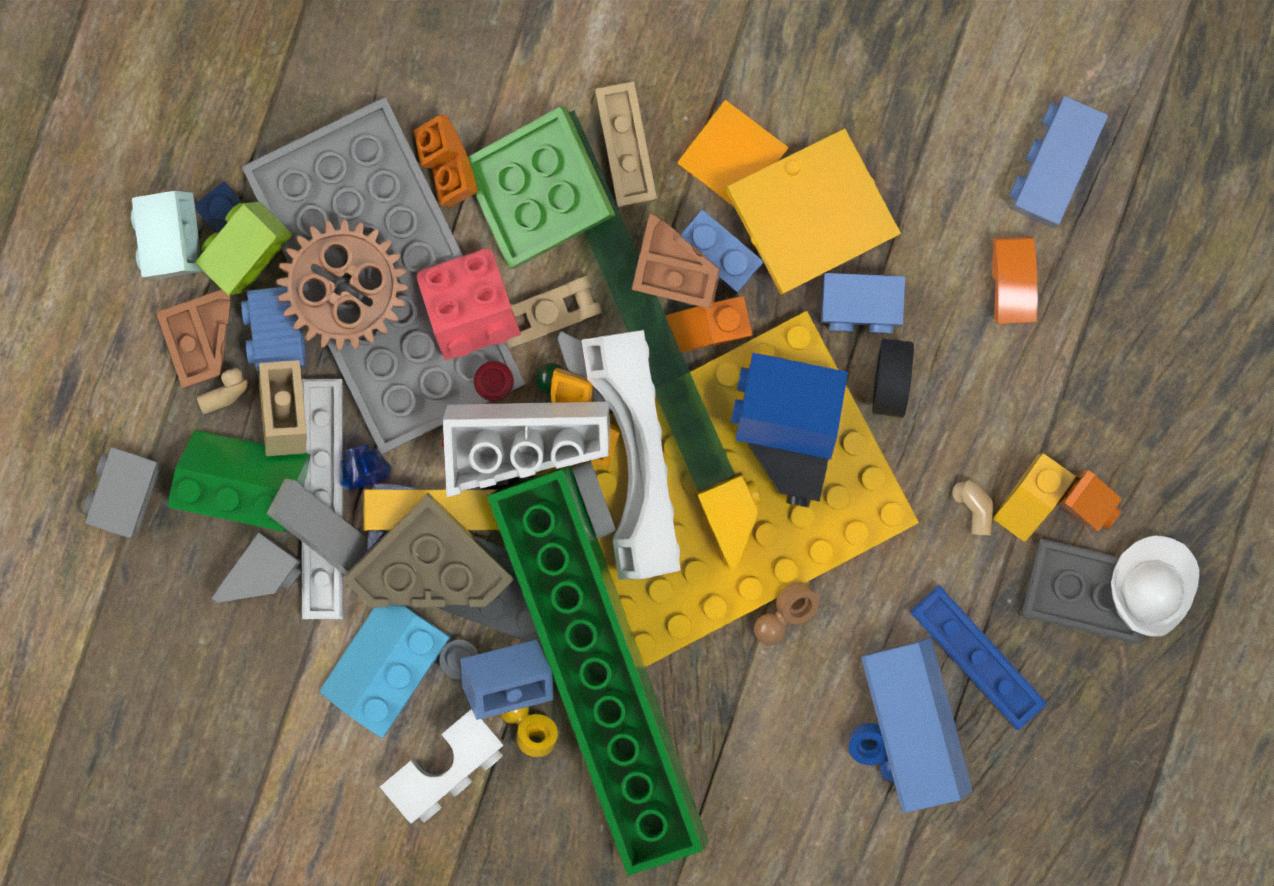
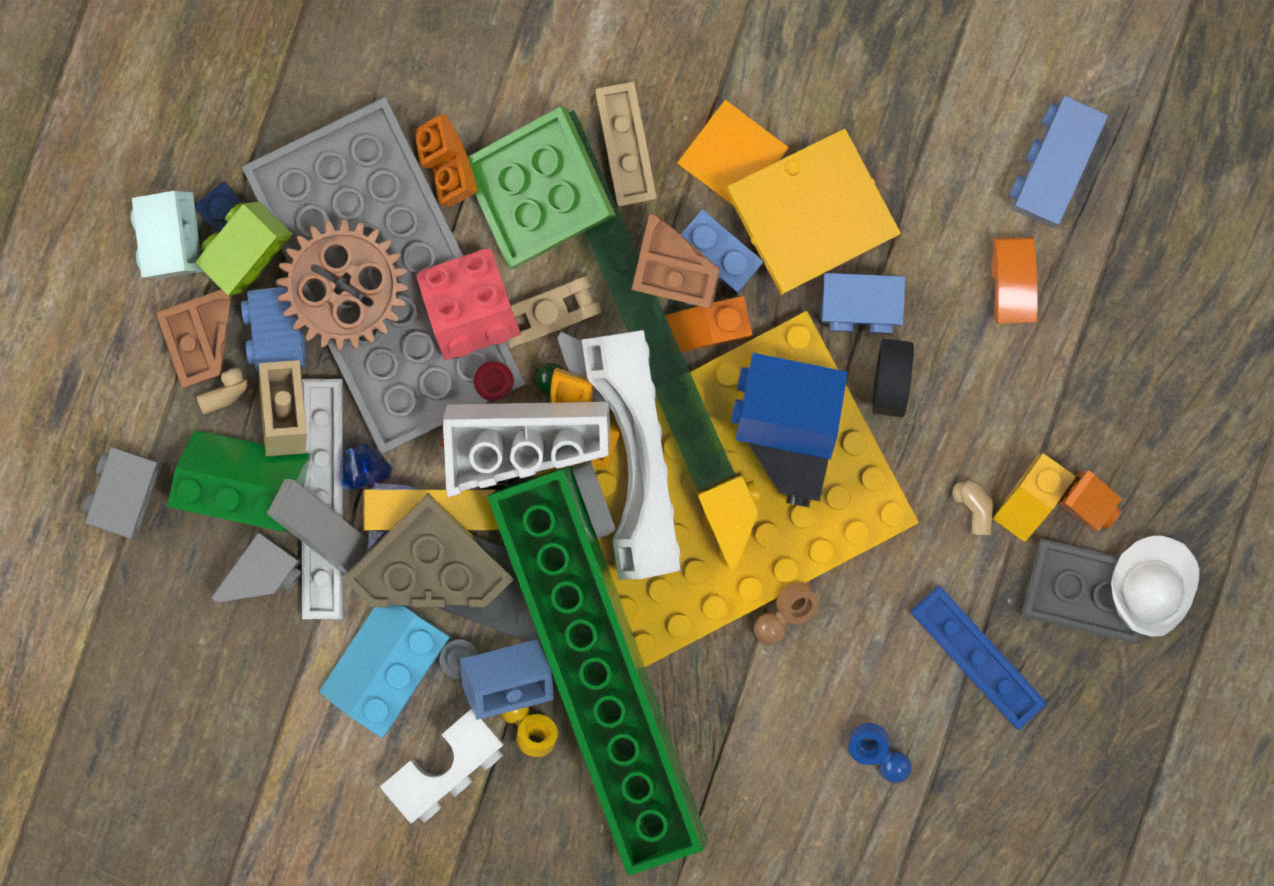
medium blue slope [861,636,973,813] -> none

